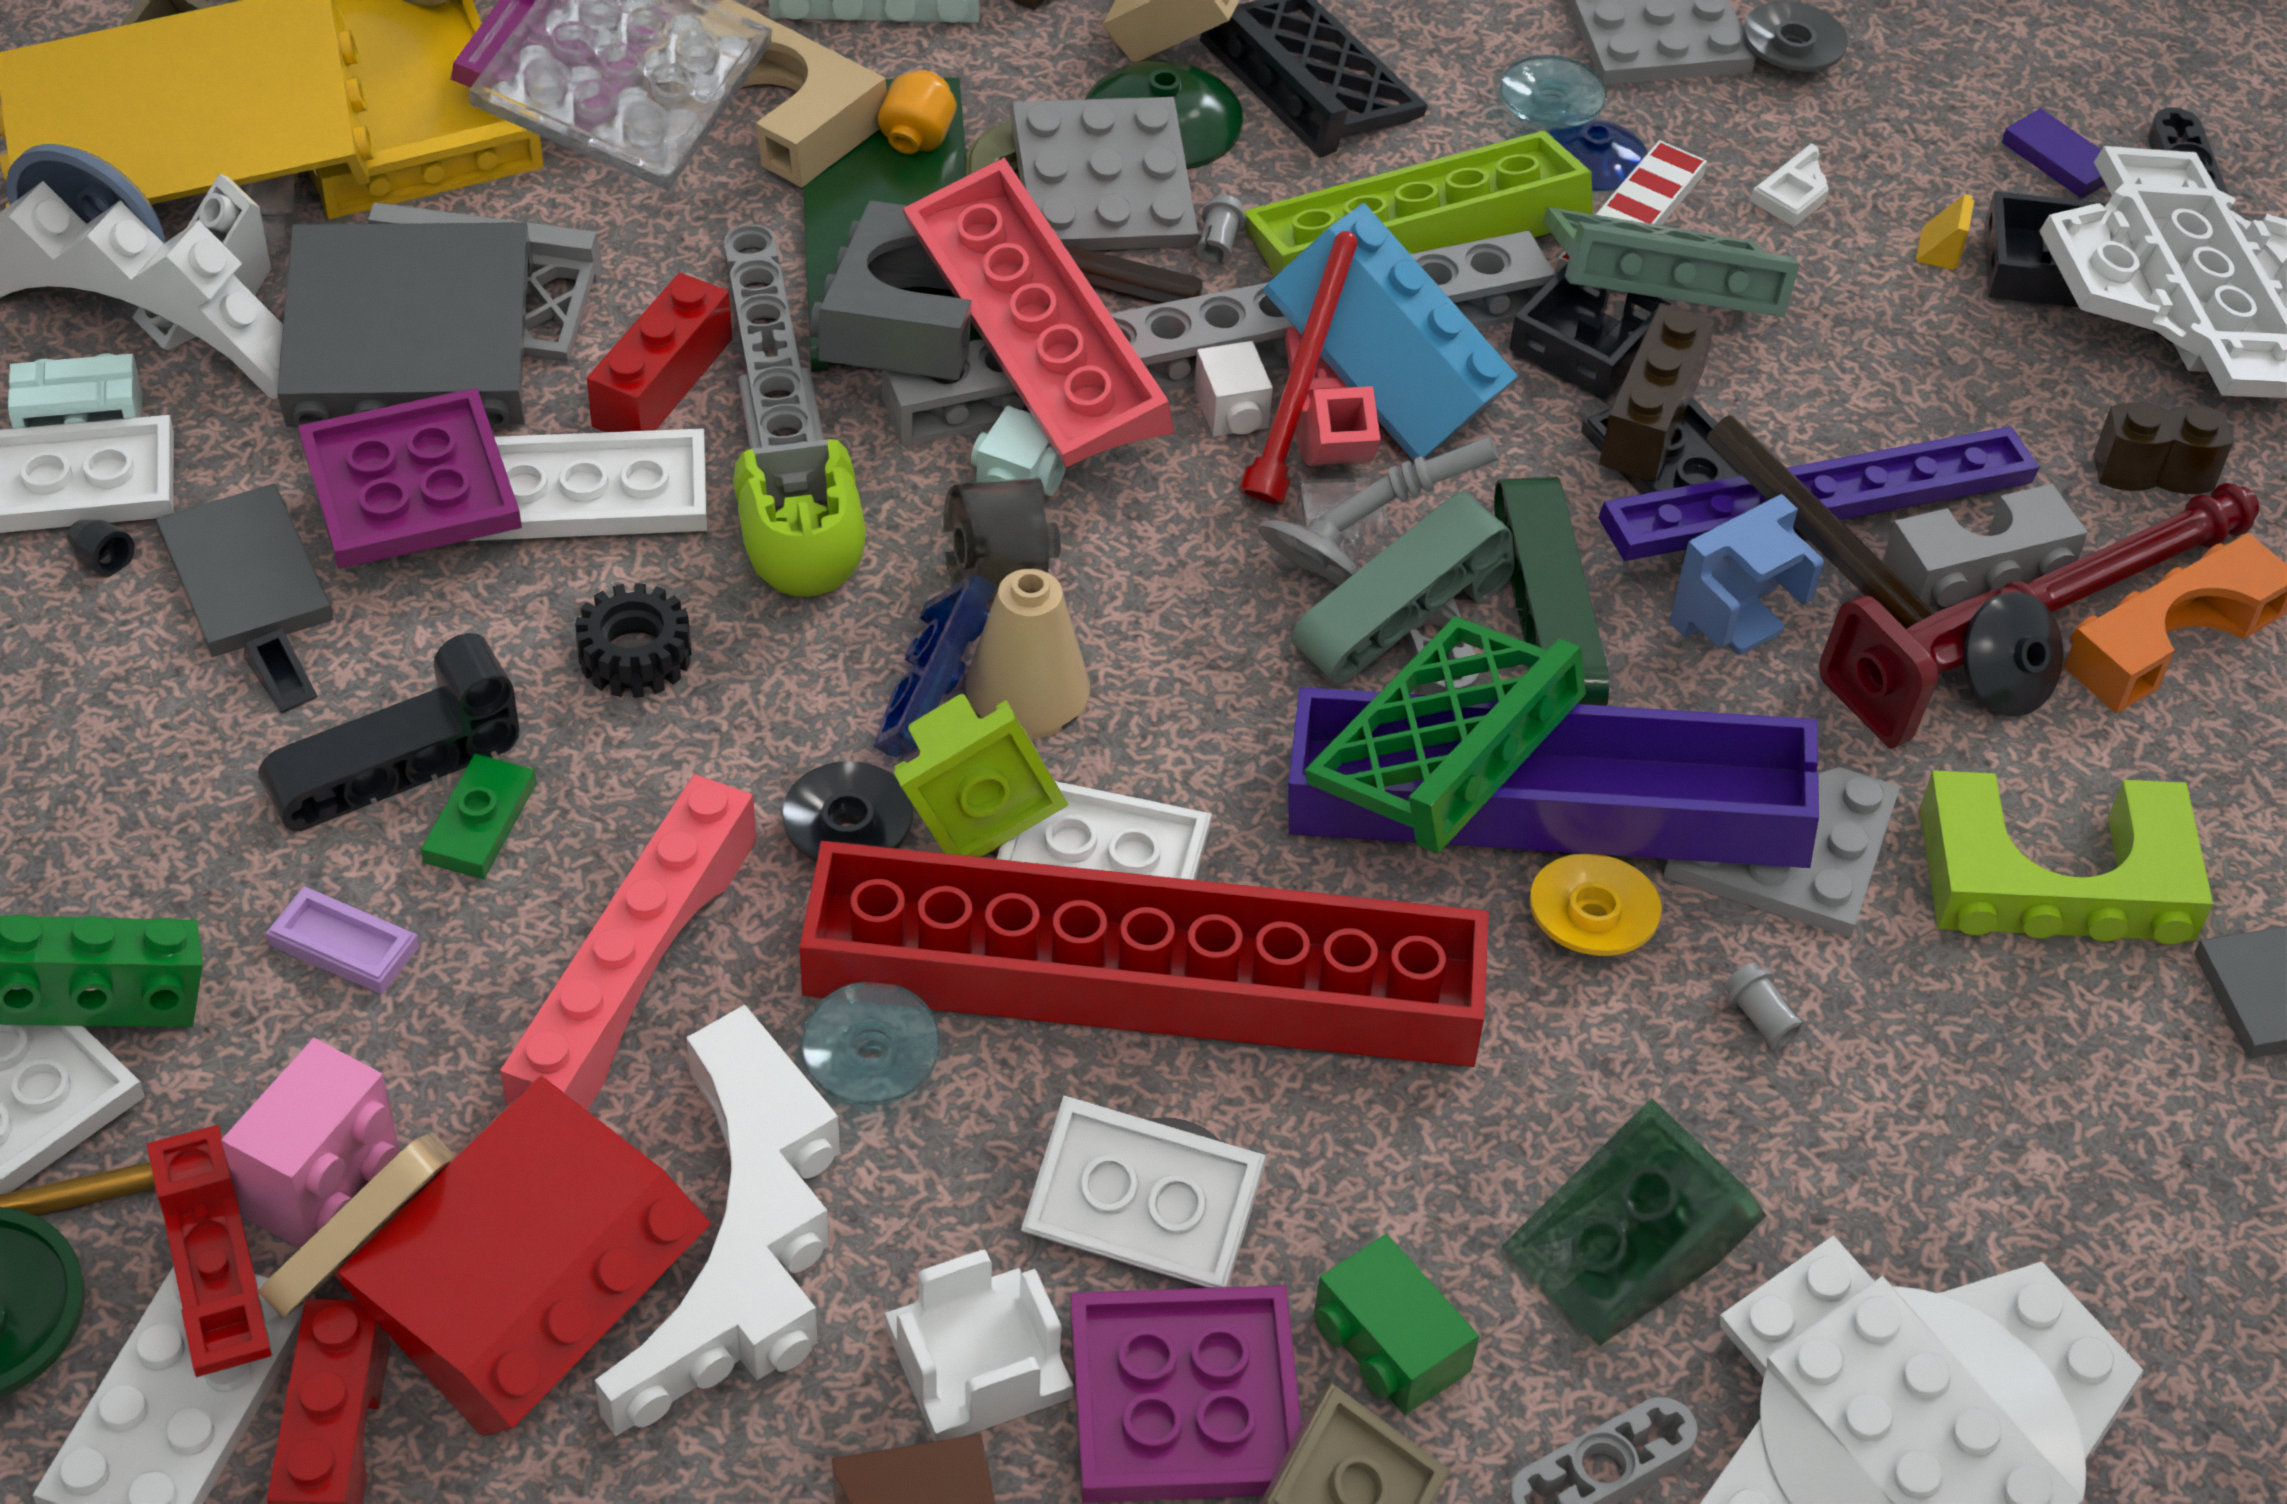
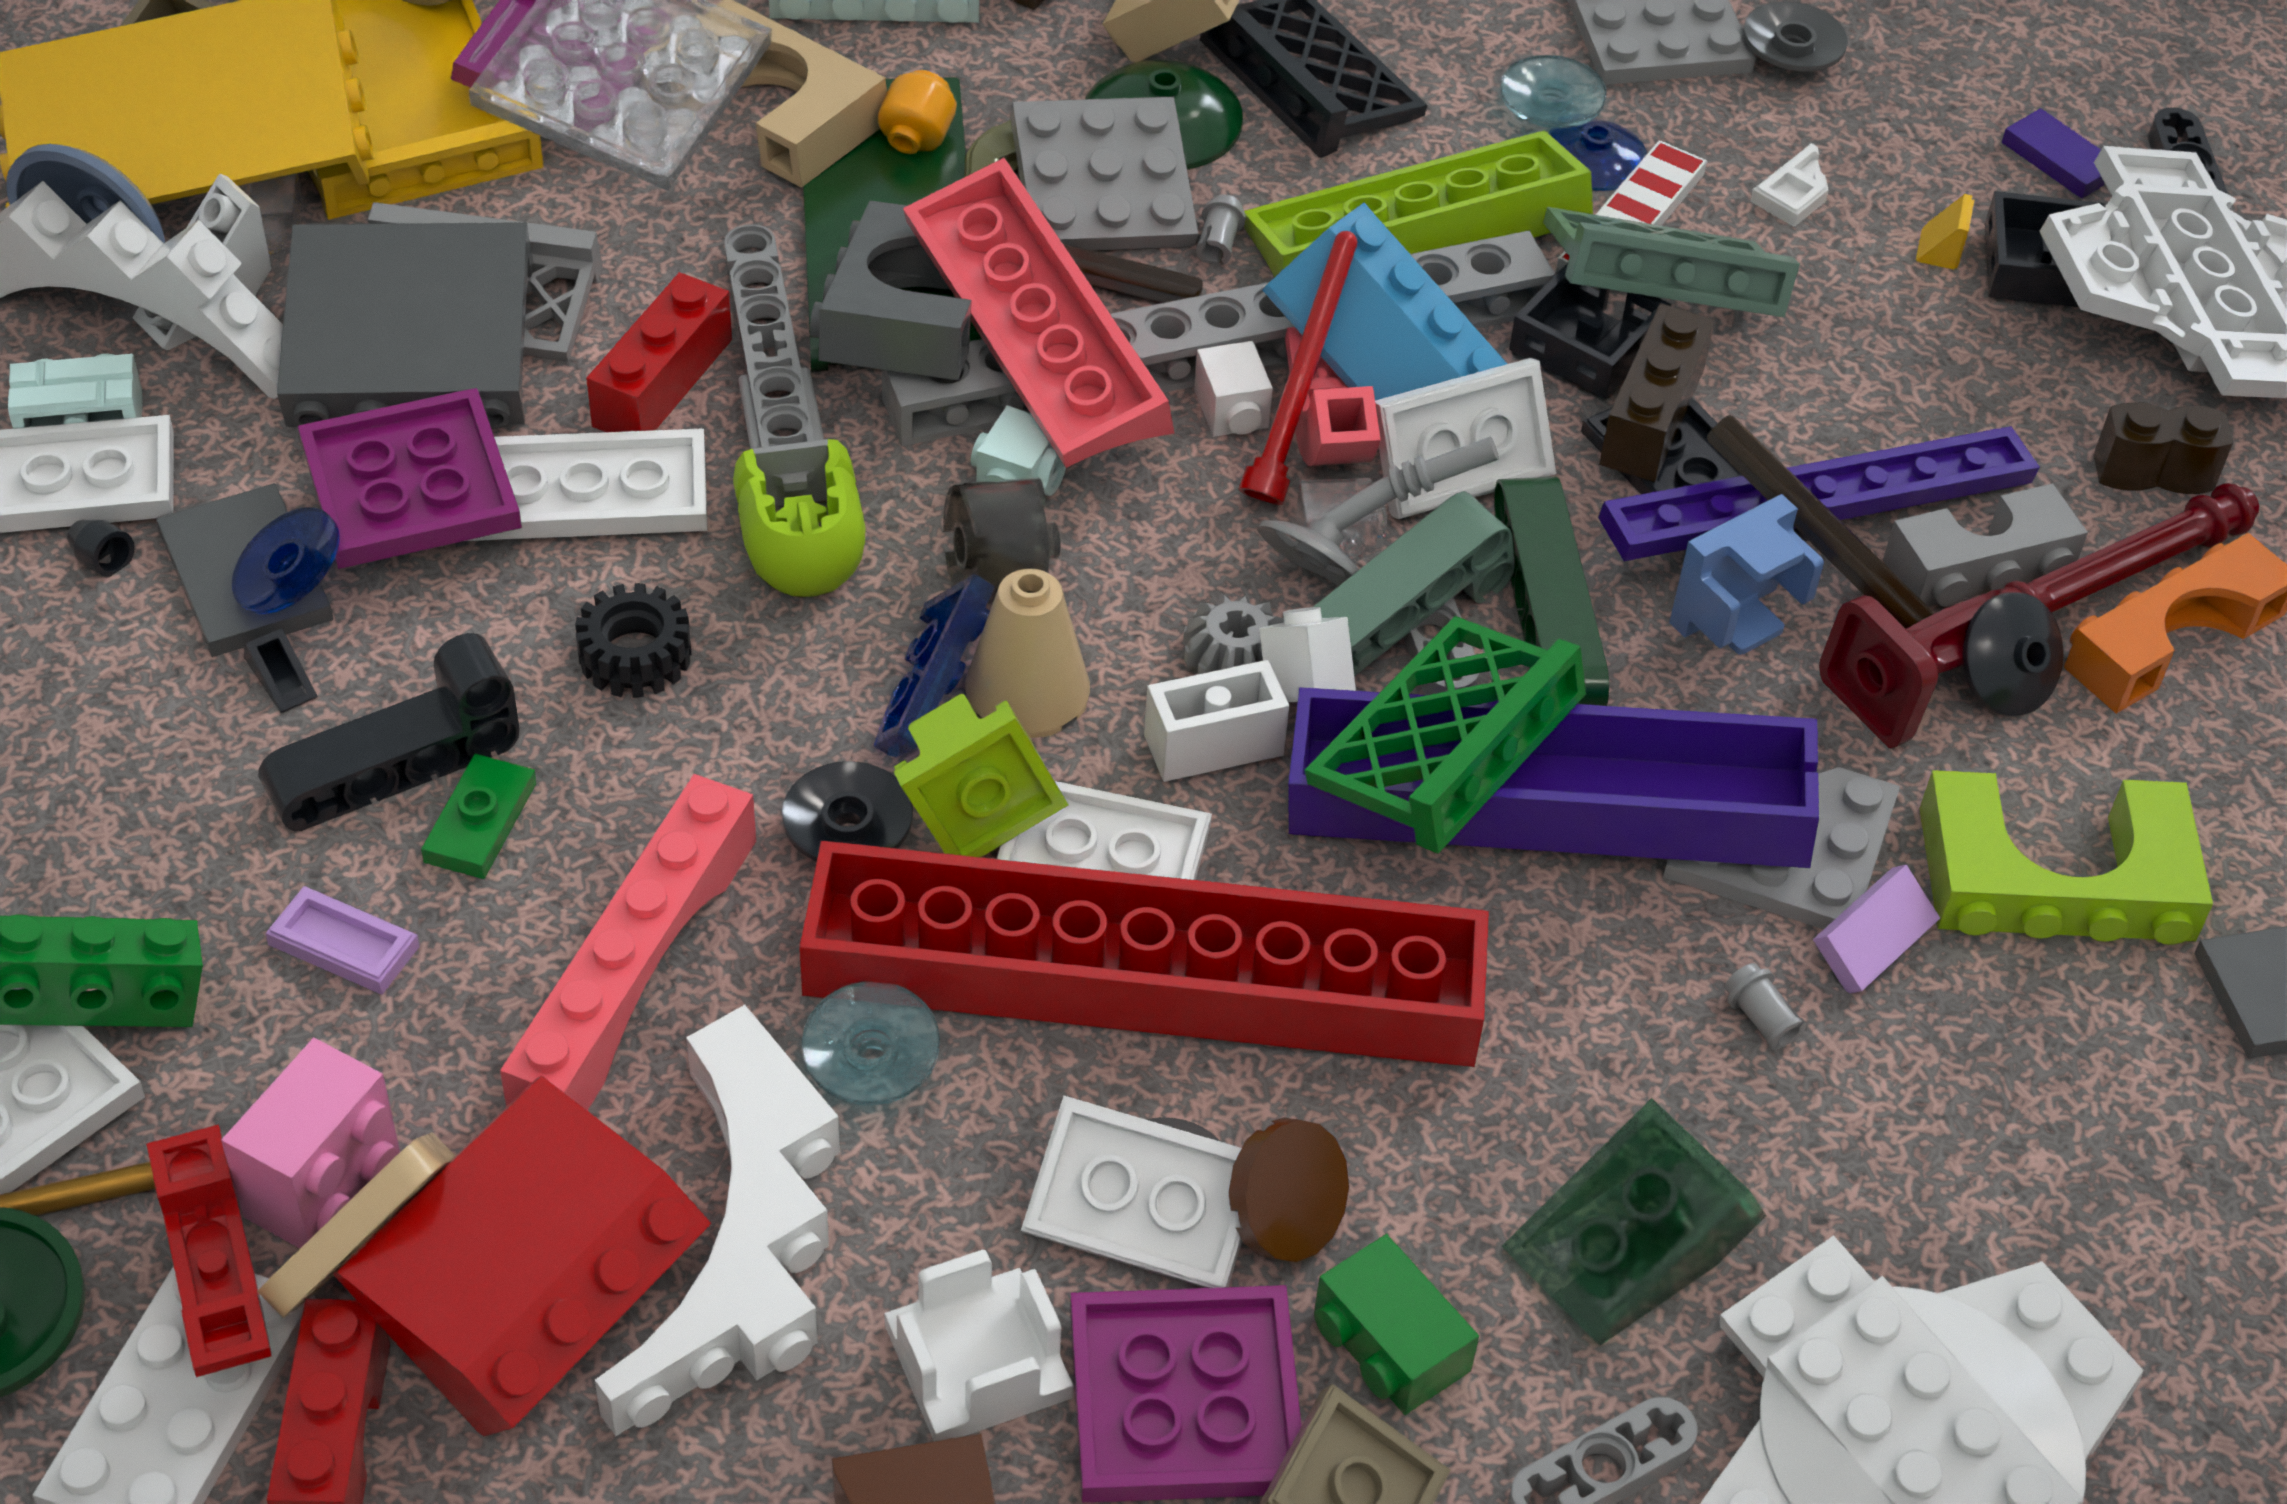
yellow dish [1529,853,1662,956] -> none
none -> clear blue dish [232,507,340,614]
none -> white brick [1144,660,1289,782]
none -> light grey gear [1183,593,1284,675]
none -> reddish brown tile [1228,1117,1349,1262]
none -> white brick [1259,607,1356,702]
none -> white tile [1375,358,1556,519]
none -> lavender tile [1813,865,1940,993]

